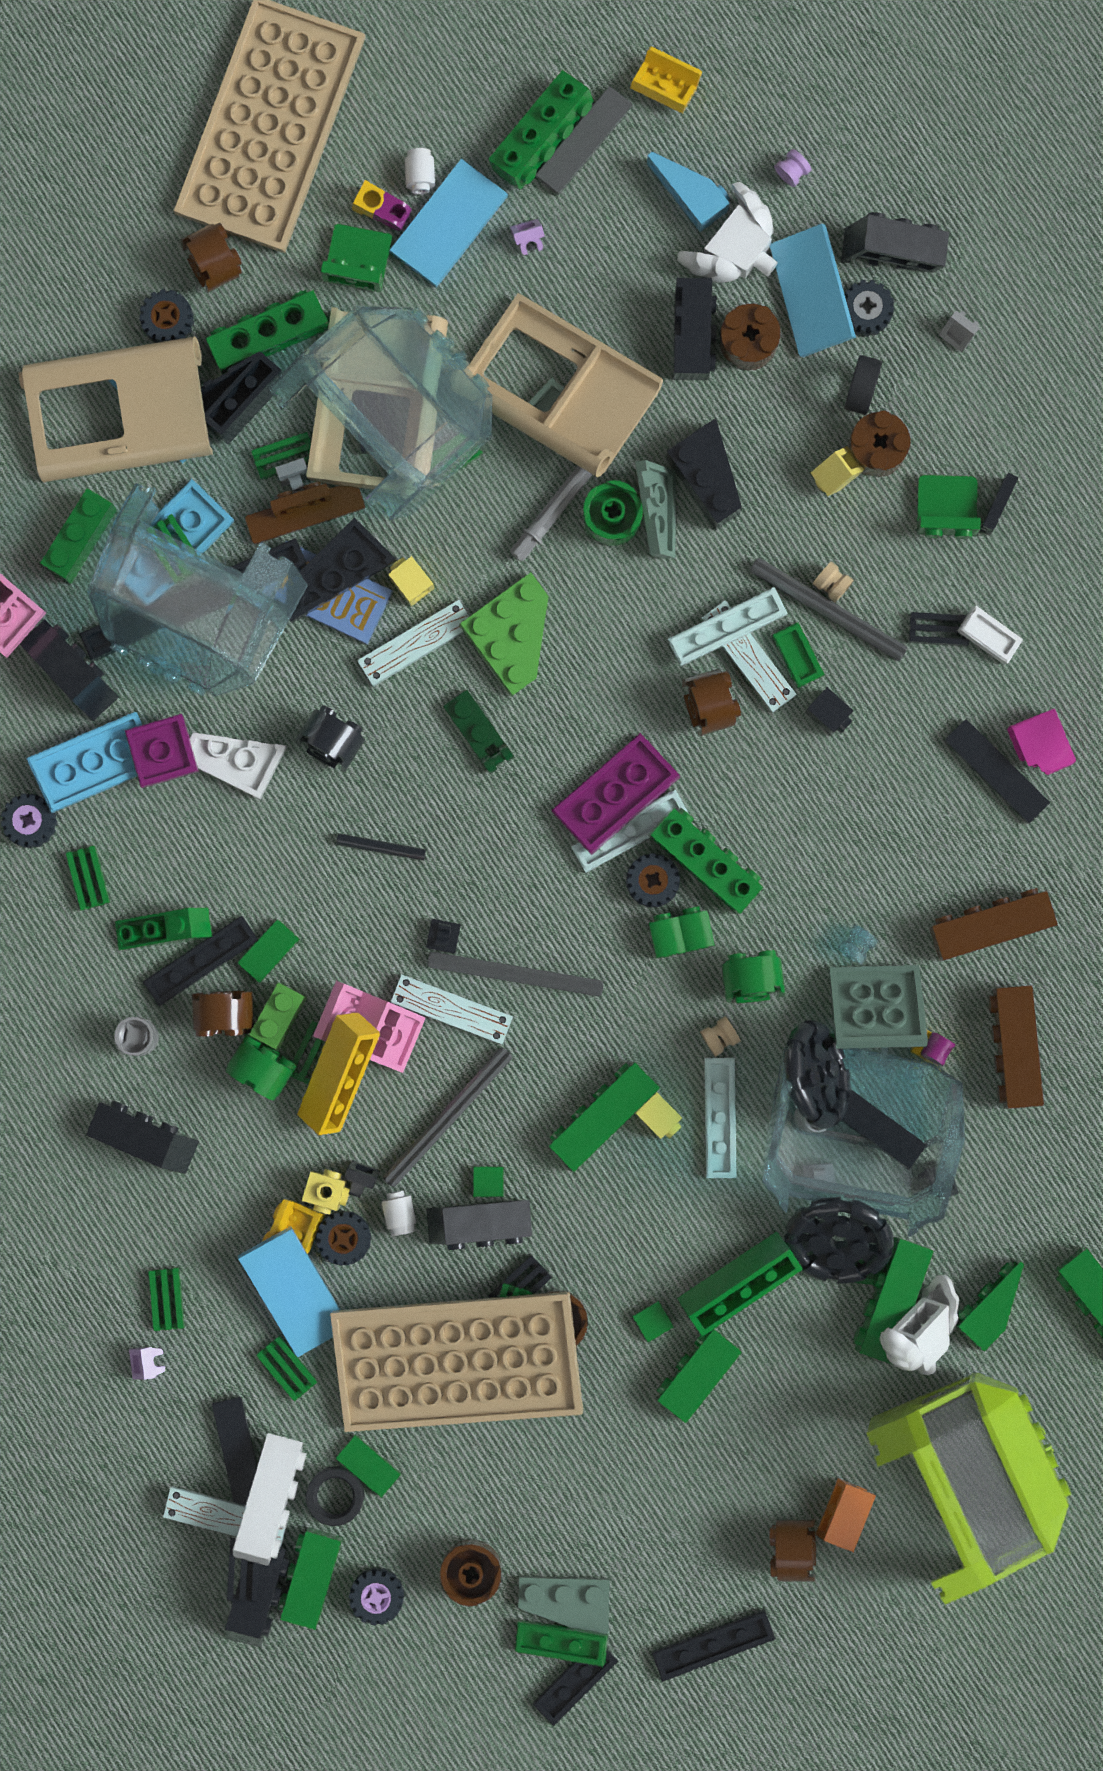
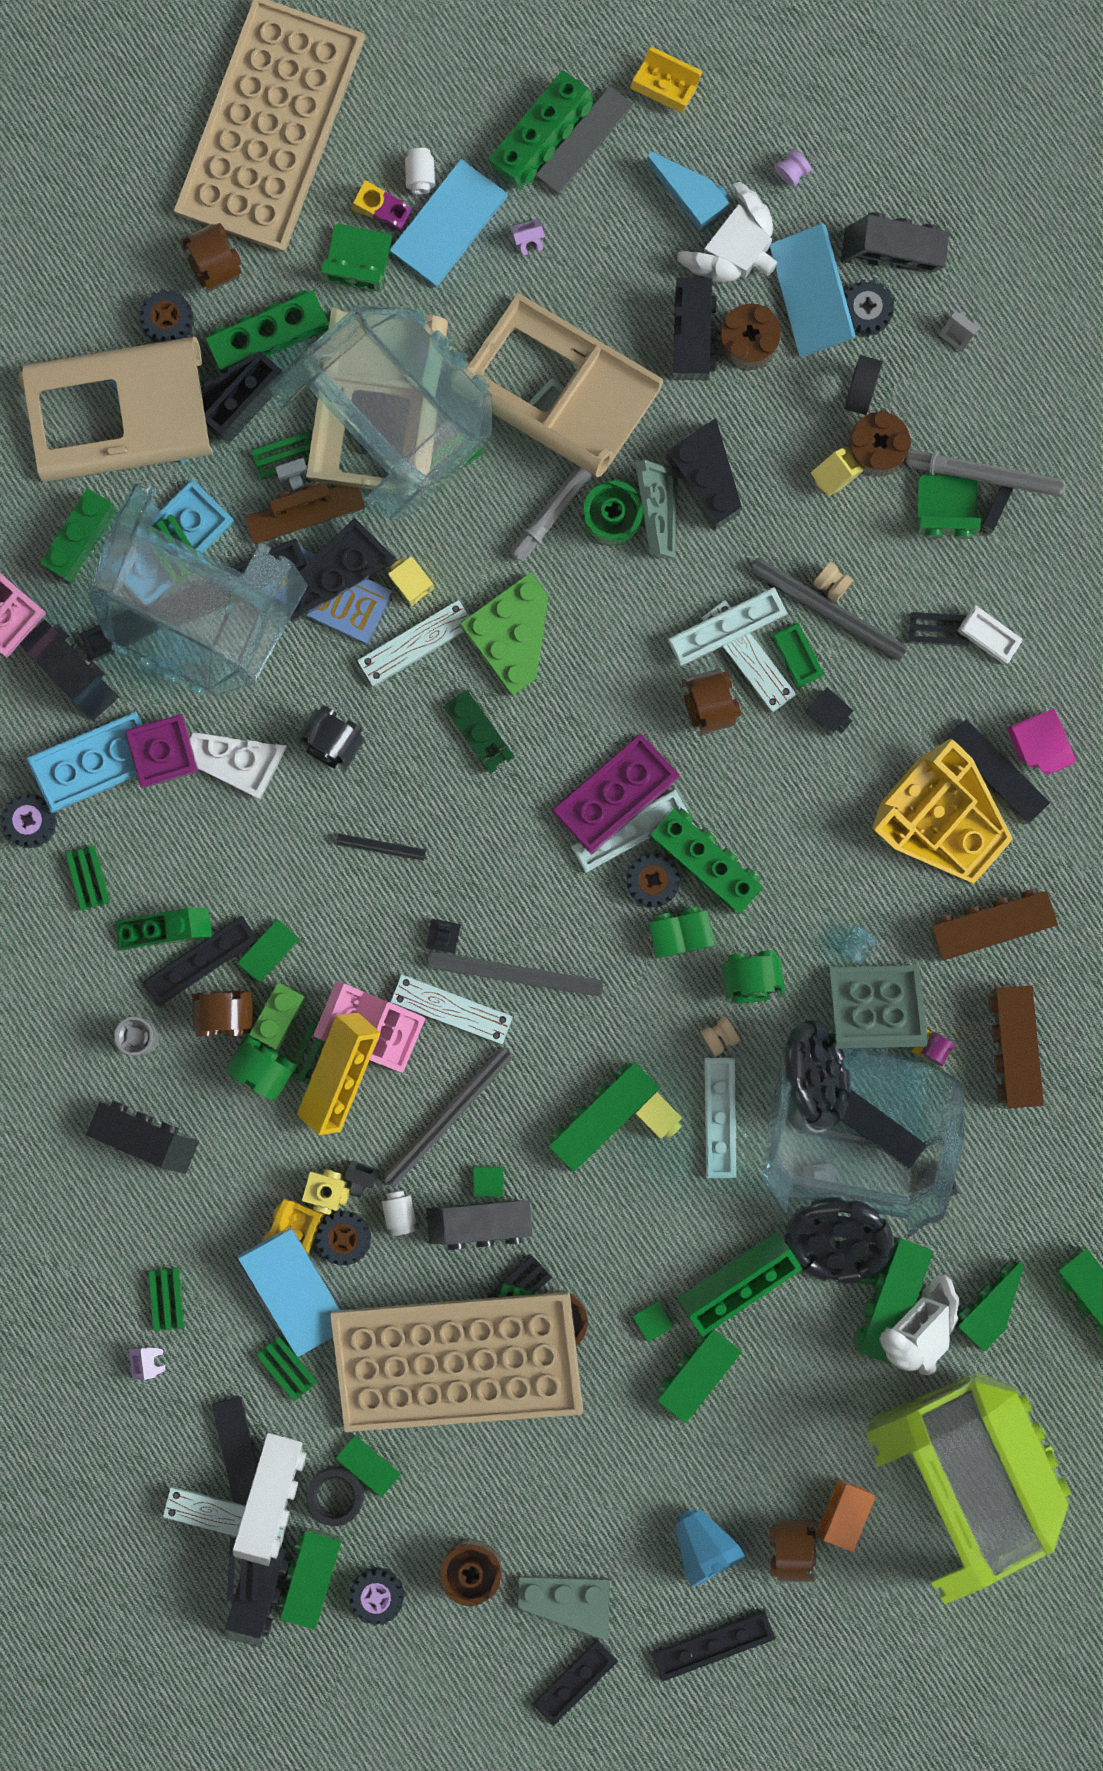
green tile [514,1620,608,1667] -> none
none -> dark azure cone [675,1508,746,1587]
none -> yellow wedge [872,739,1013,884]
none -> light grey axle [907,450,1066,497]

